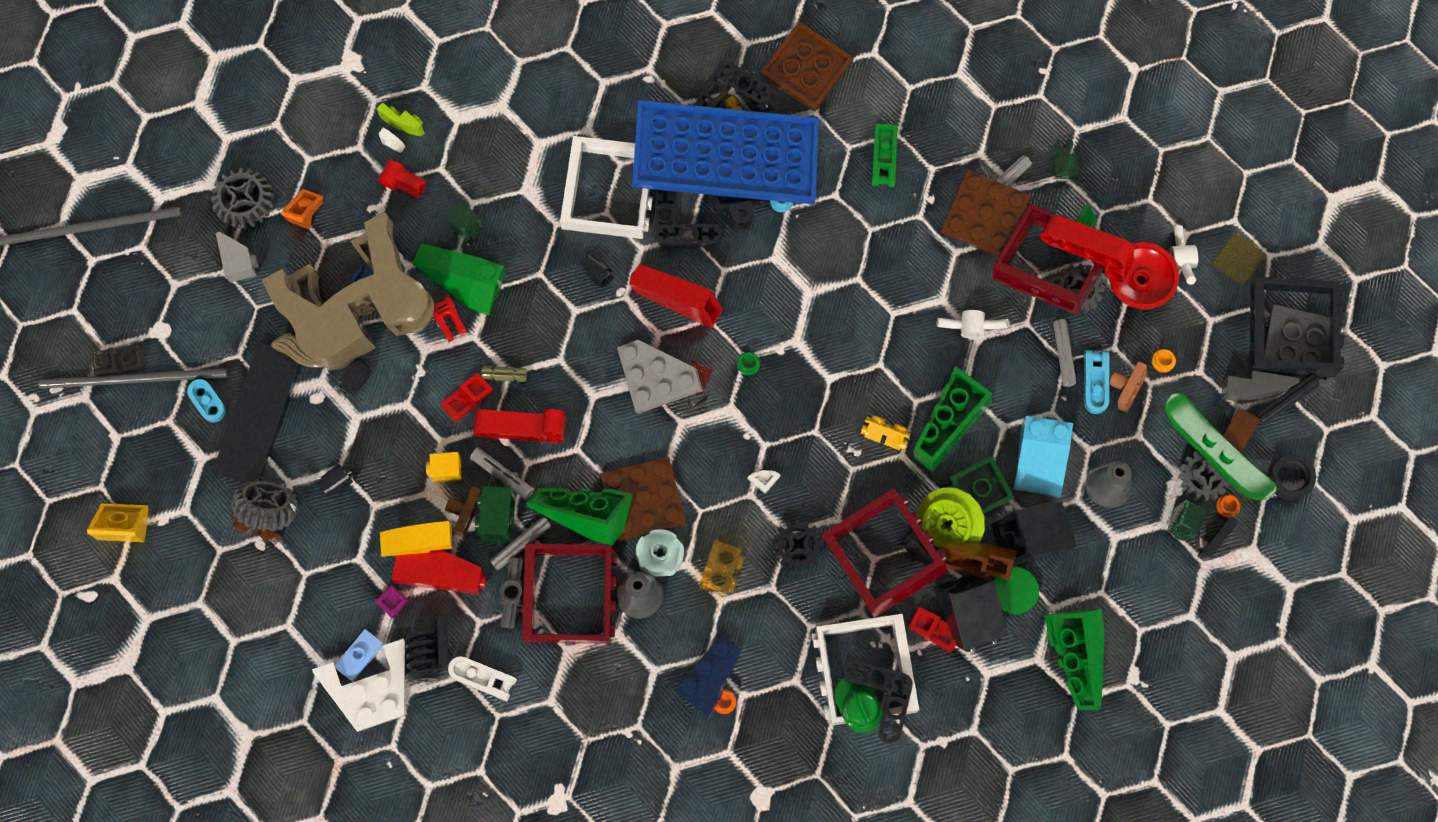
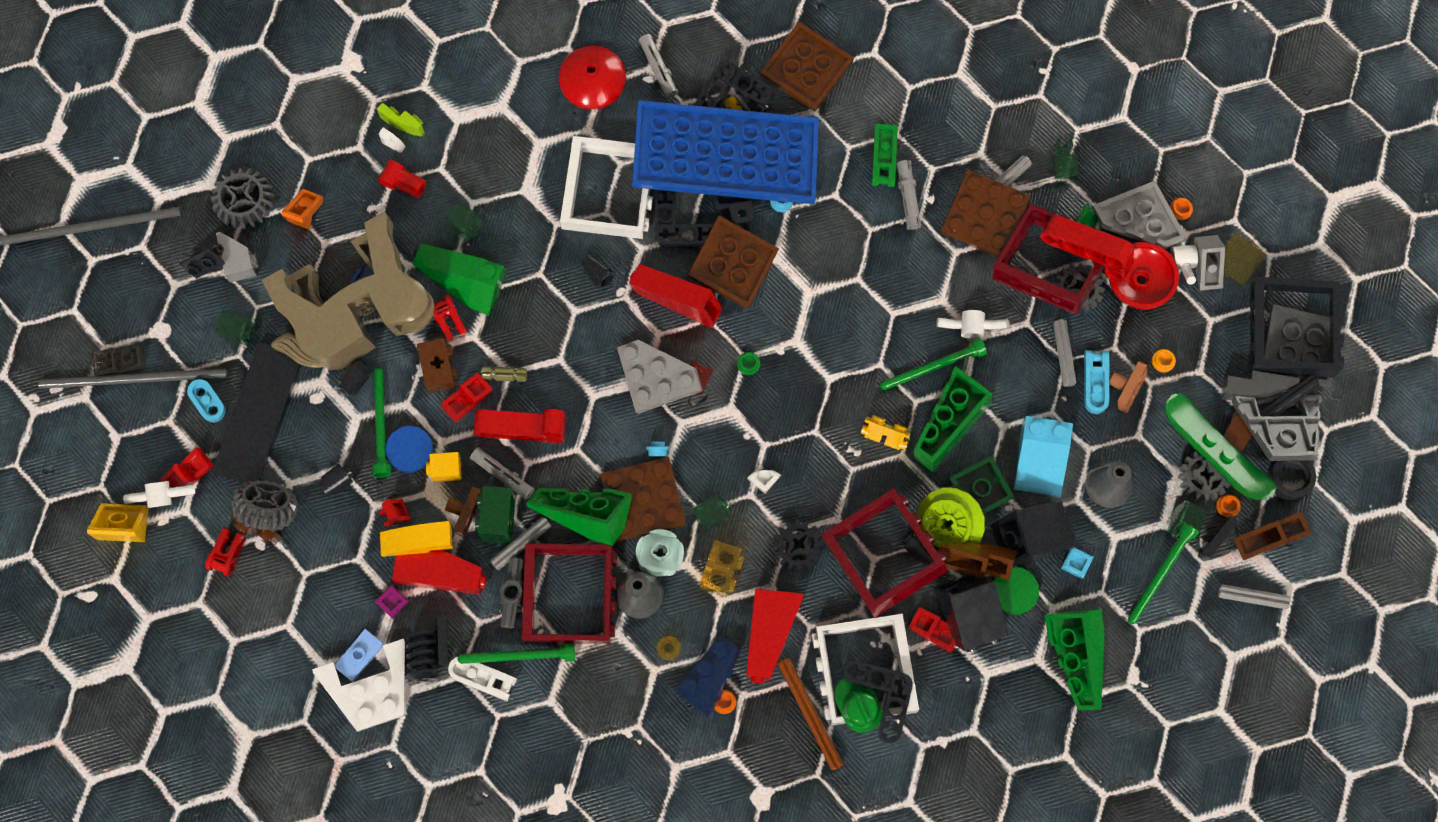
none -> white piece [123,481,195,508]
none -> red slope [160,448,214,488]
none -> black hinge [179,244,225,279]
none -> red piece [205,527,246,577]
none -> clear green brick [215,310,255,346]
none -> green piece [372,367,391,478]
none -> red tile [379,499,411,526]
none -> blue tile [386,426,434,473]
none -> reddish brown brick [417,338,459,394]
none -> green piece [457,642,575,664]
none -> red dish [559,46,626,110]
none -> light grey pin [638,34,678,98]
none -> medium azure plate [646,442,670,456]
none -> clear yellow plate [657,636,681,660]
none -> reddish brown plate [687,216,779,309]
none -> clear green brick [692,494,730,533]
none -> red slope [746,589,803,684]
none -> dark orange axle [778,658,843,770]
none -> green piece [880,338,987,390]
none -> light grey pin [897,160,922,230]
none -> medium azure tile [1061,548,1093,579]
none -> light grey plate [1092,181,1186,249]
none -> green piece [1128,521,1200,624]
none -> orange plate [1170,198,1193,221]
none -> light grey slope [1194,235,1225,291]
none -> light grey axle [1218,584,1291,609]
none -> dark grey wing [1232,395,1322,461]
none -> reddish brown slope [1234,511,1312,561]

